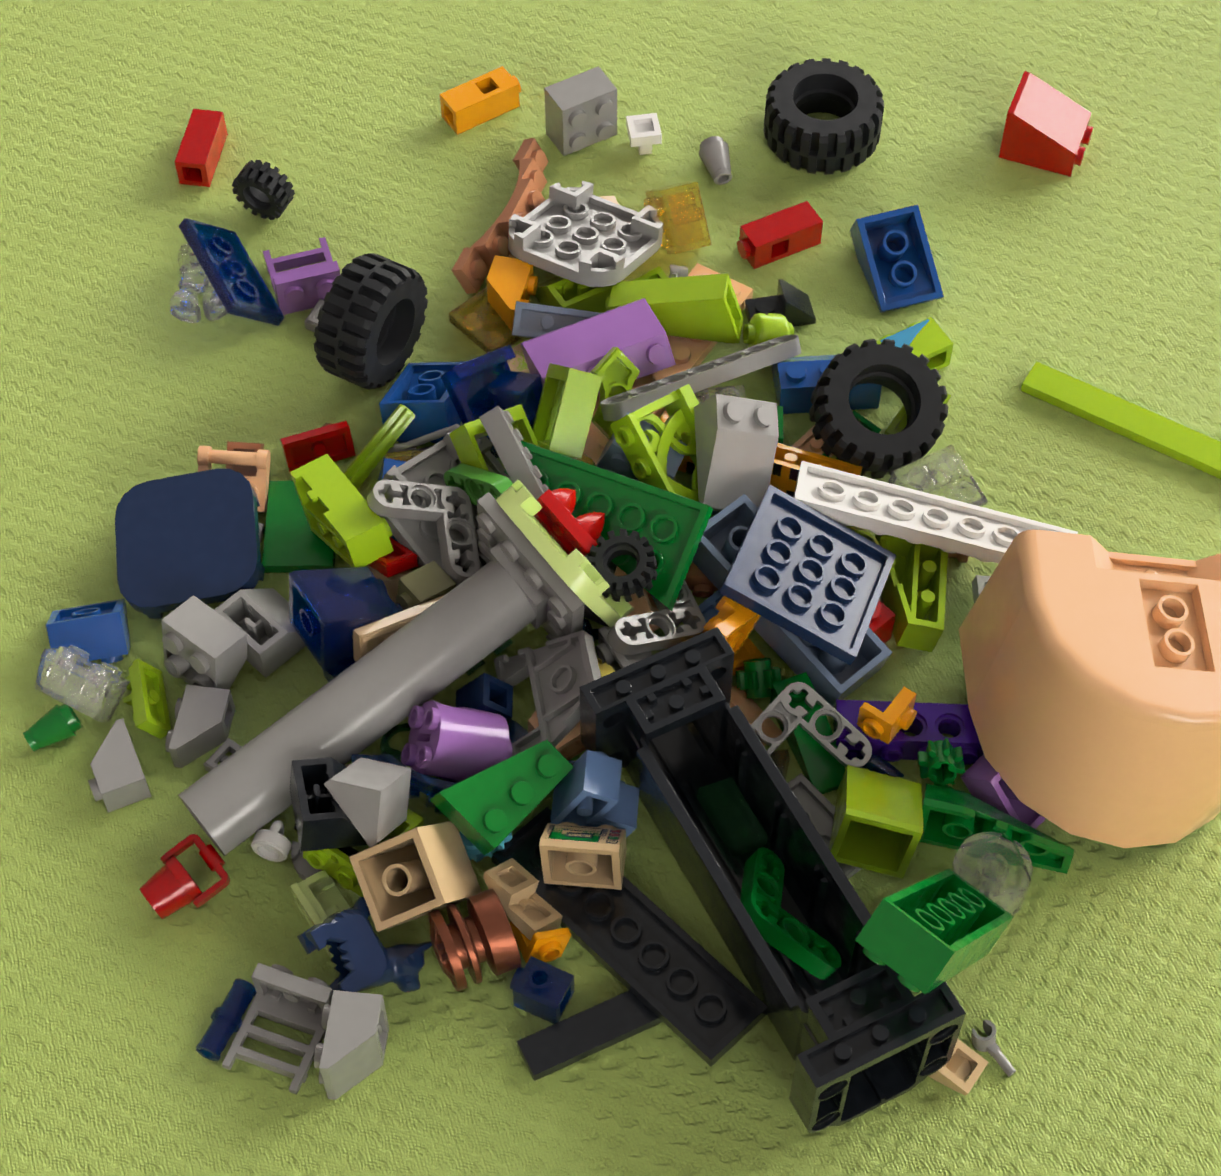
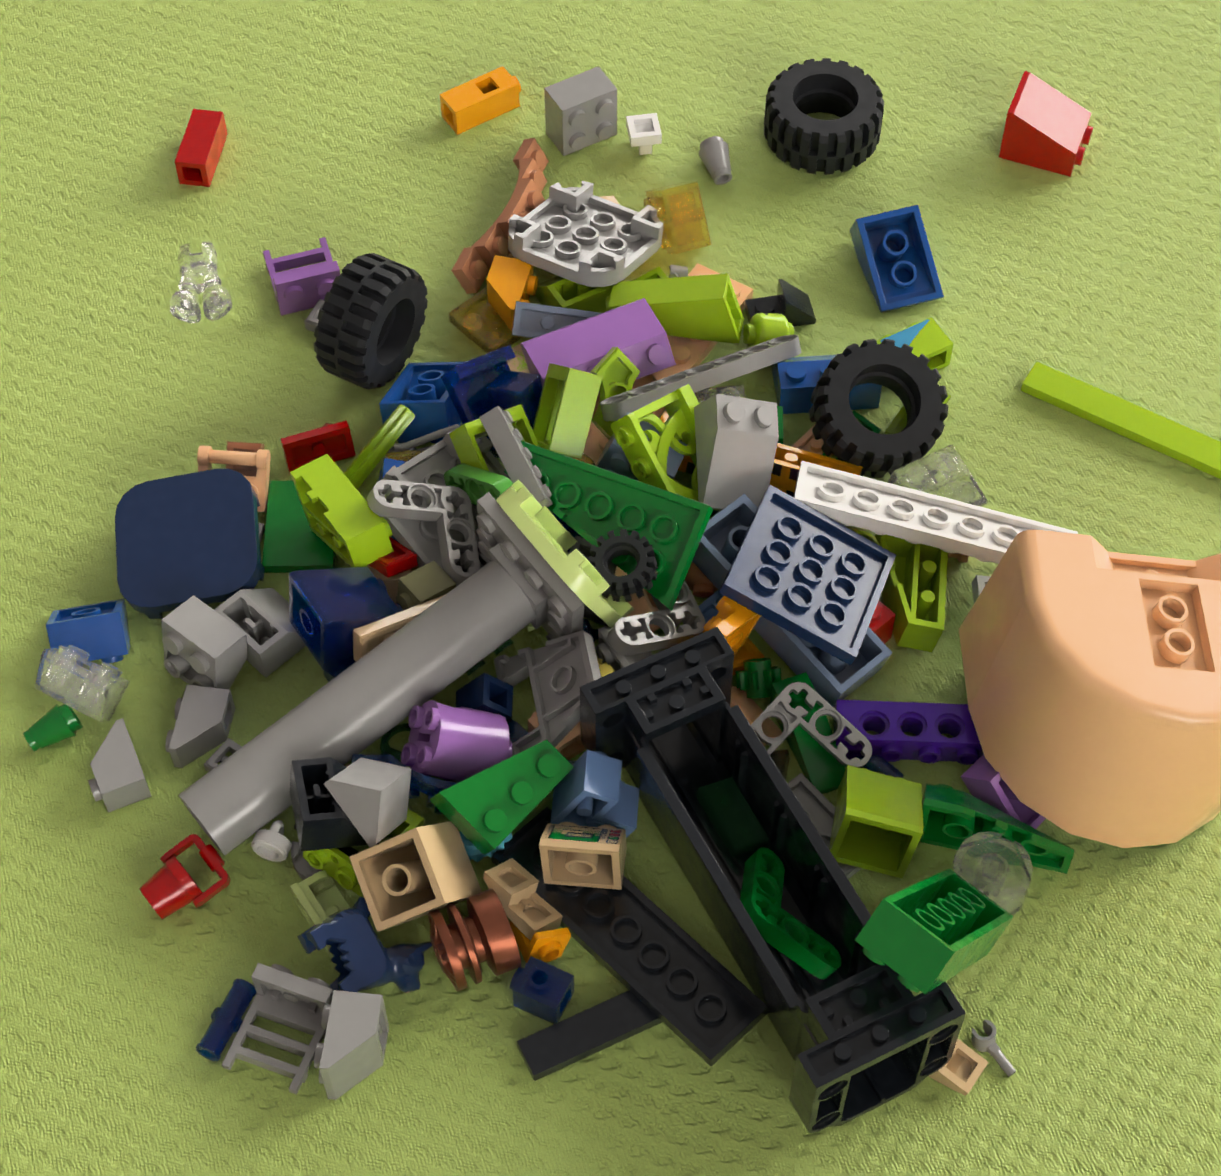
lime plate [121,659,171,739] -> none
clear blue tile [179,218,285,326] -> none
black tyre [232,160,295,220] -> none
red tile [534,488,605,556] -> none
red brick [737,201,823,269] -> none
light orange bracket [857,687,917,745] -> none
green gear [917,738,965,785] -> none

